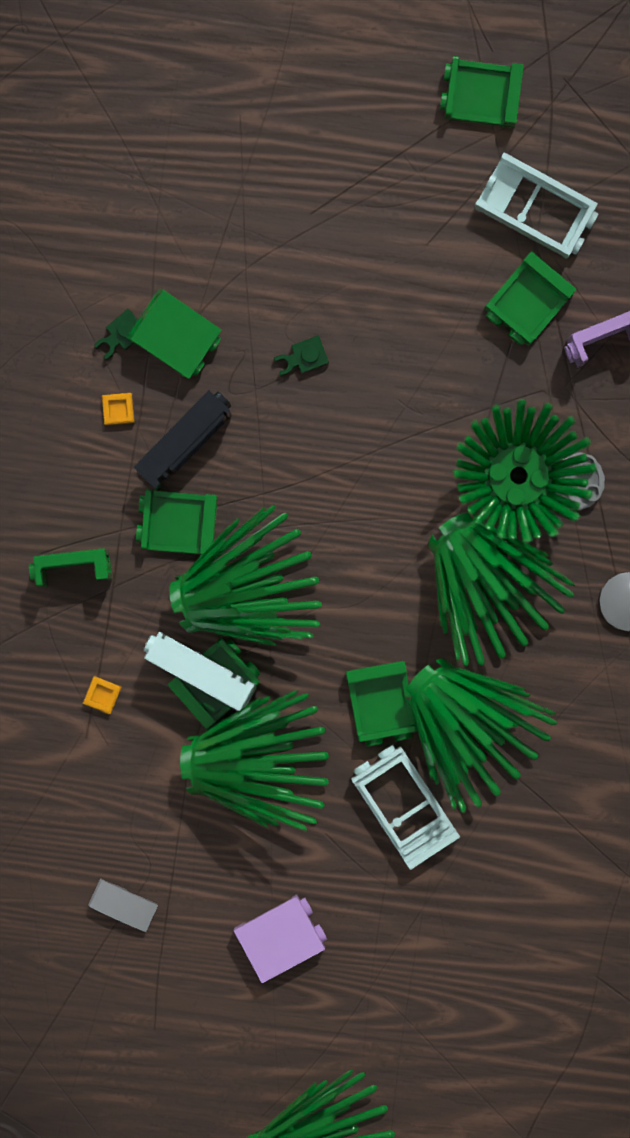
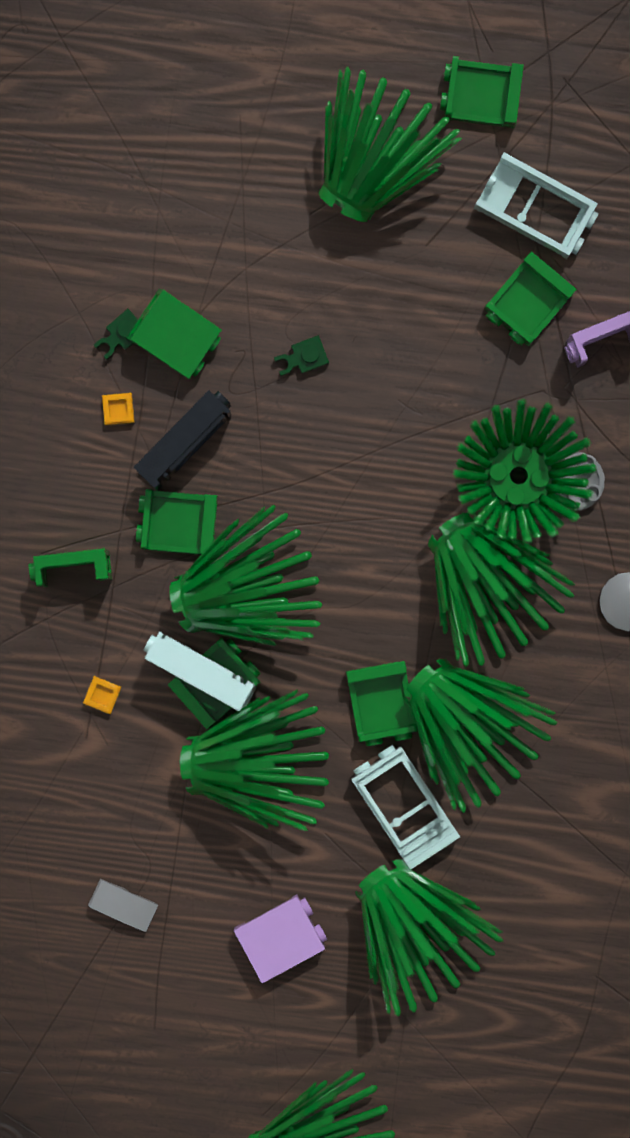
none -> green plant [318,67,462,222]
none -> green plant [355,859,503,1016]

